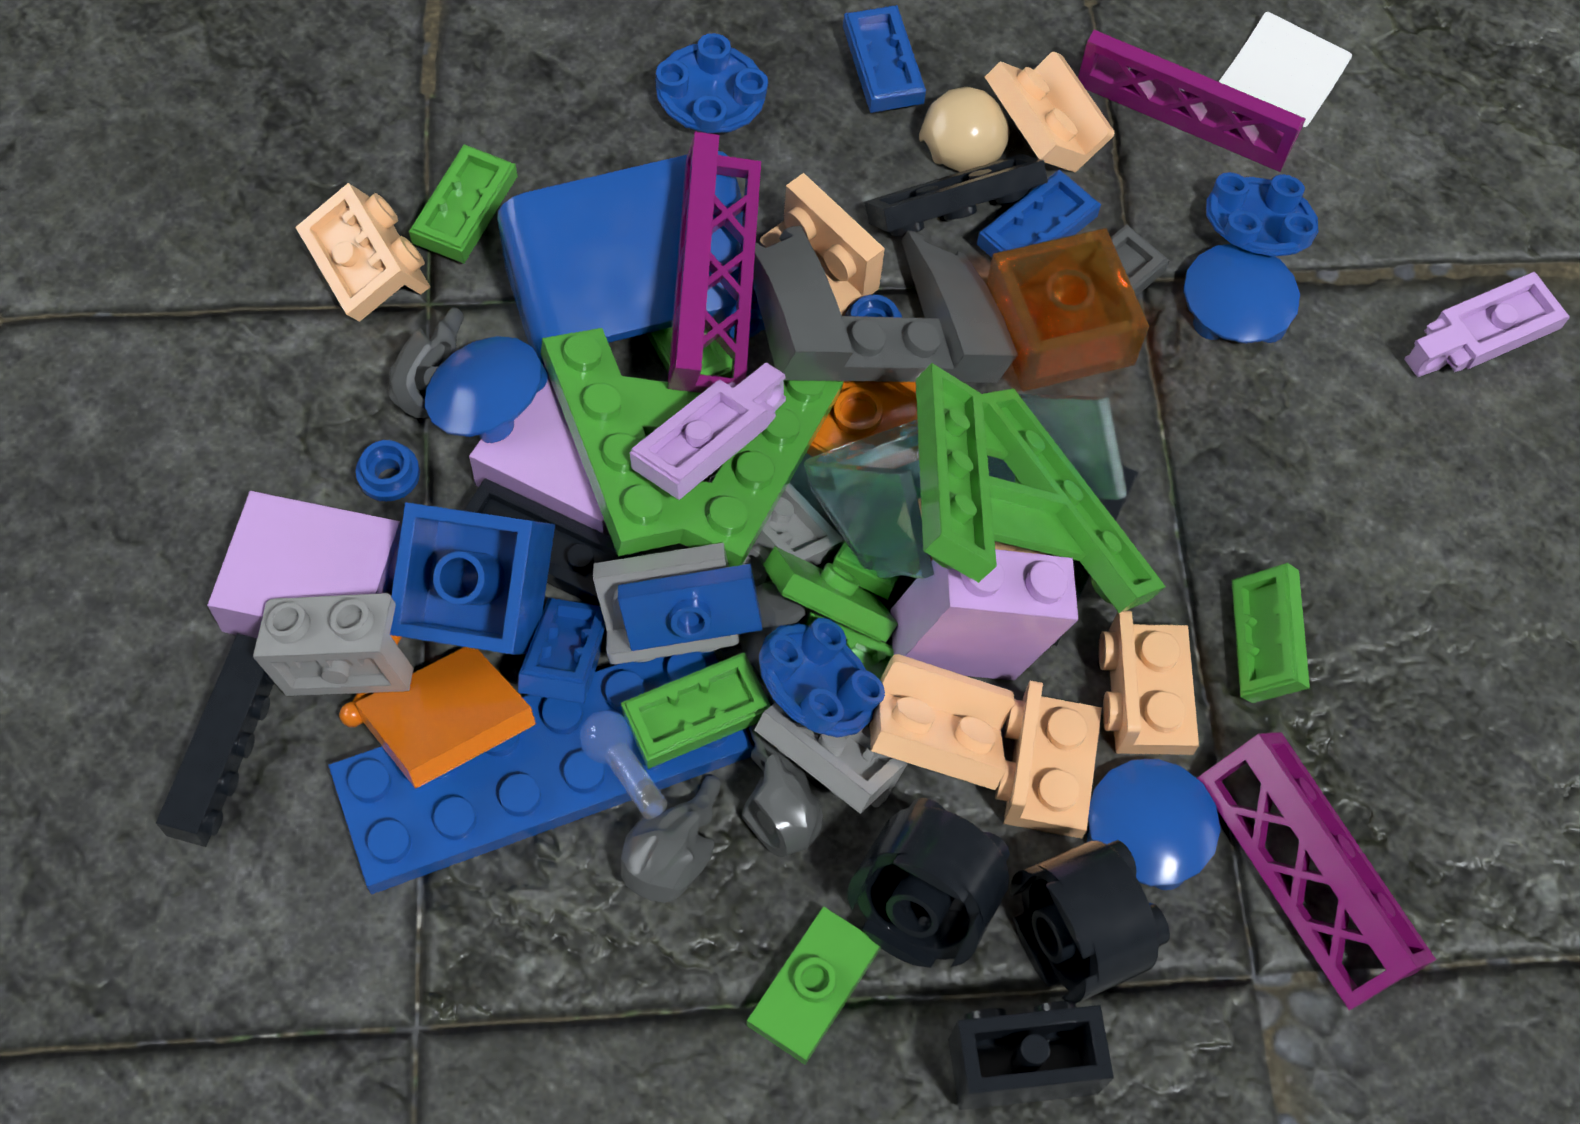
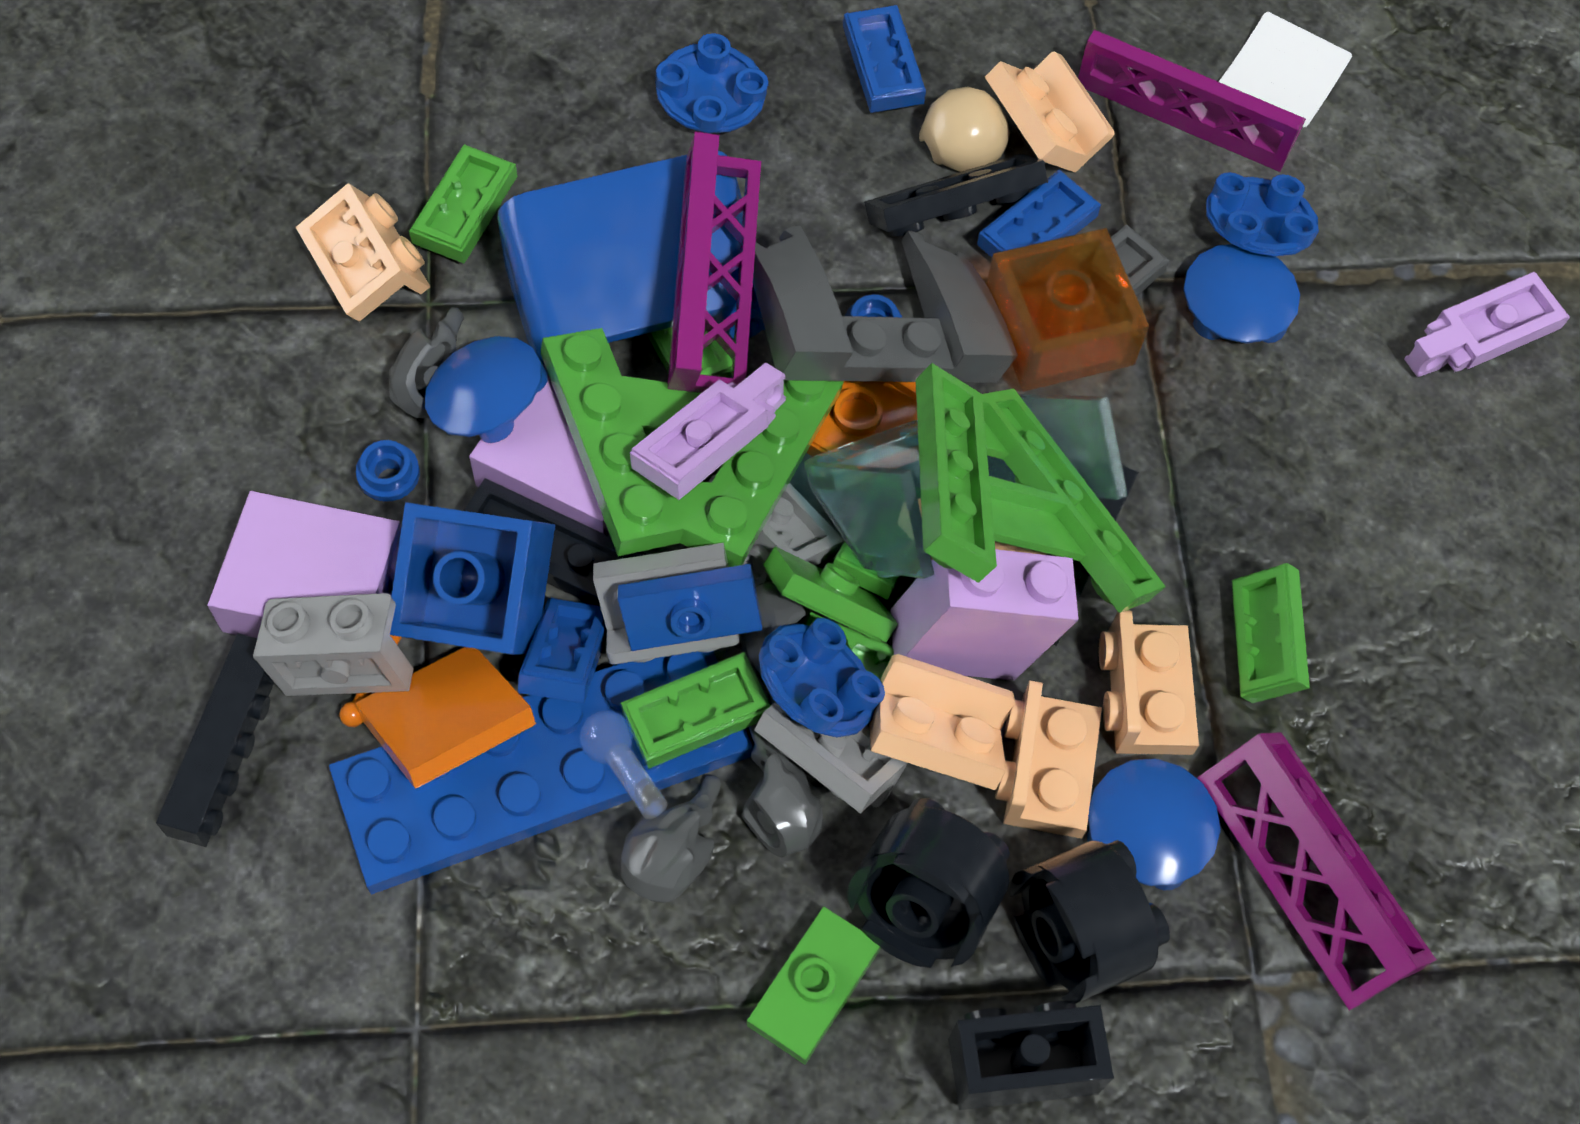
light nougat bracket [760,173,885,316] -> none

